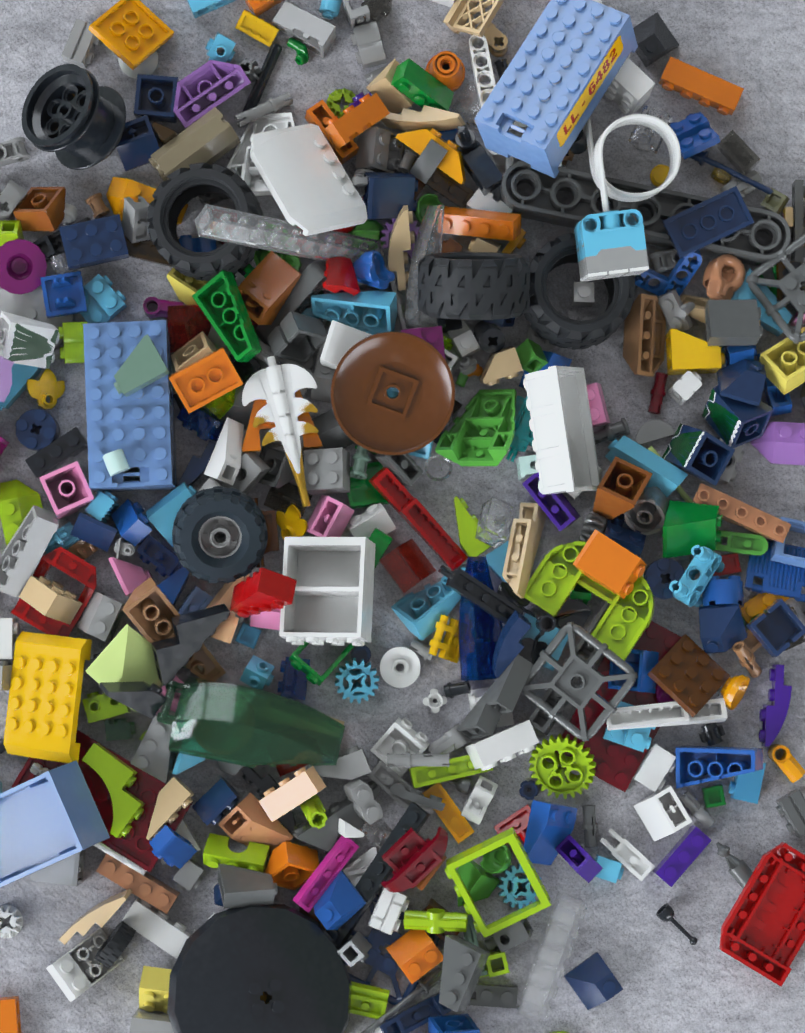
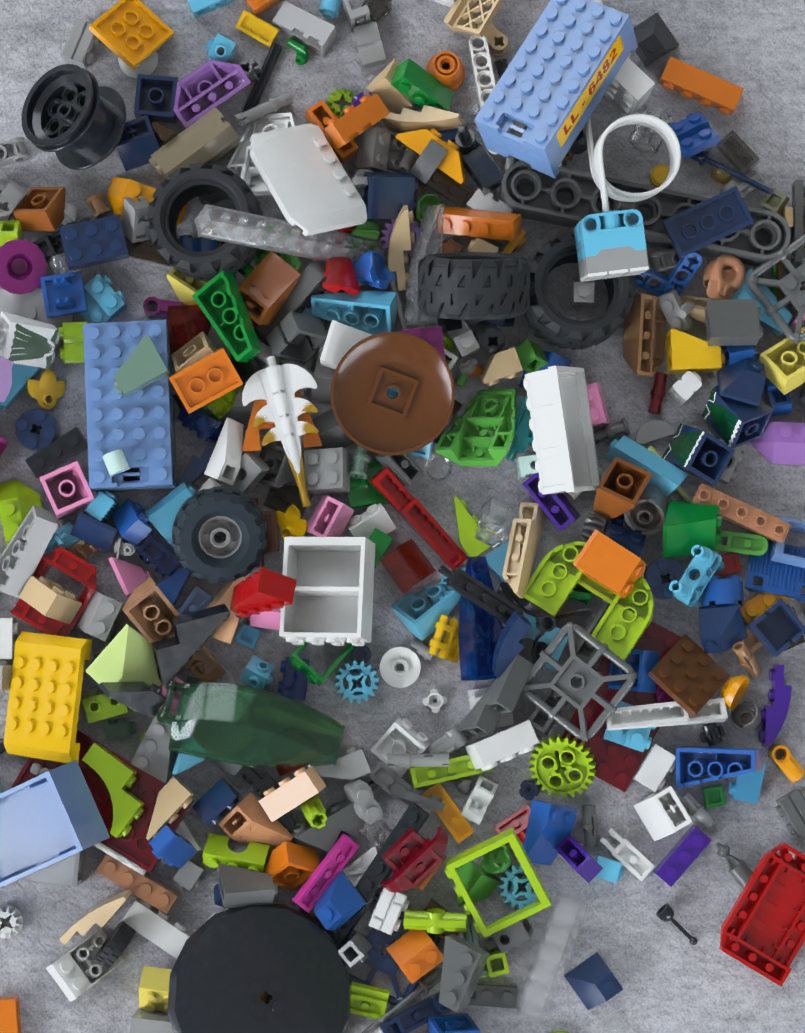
white slope [338,818,364,838] -> none
black pin [444,680,471,699] -> none
none -> dark grey hair [730,700,762,732]

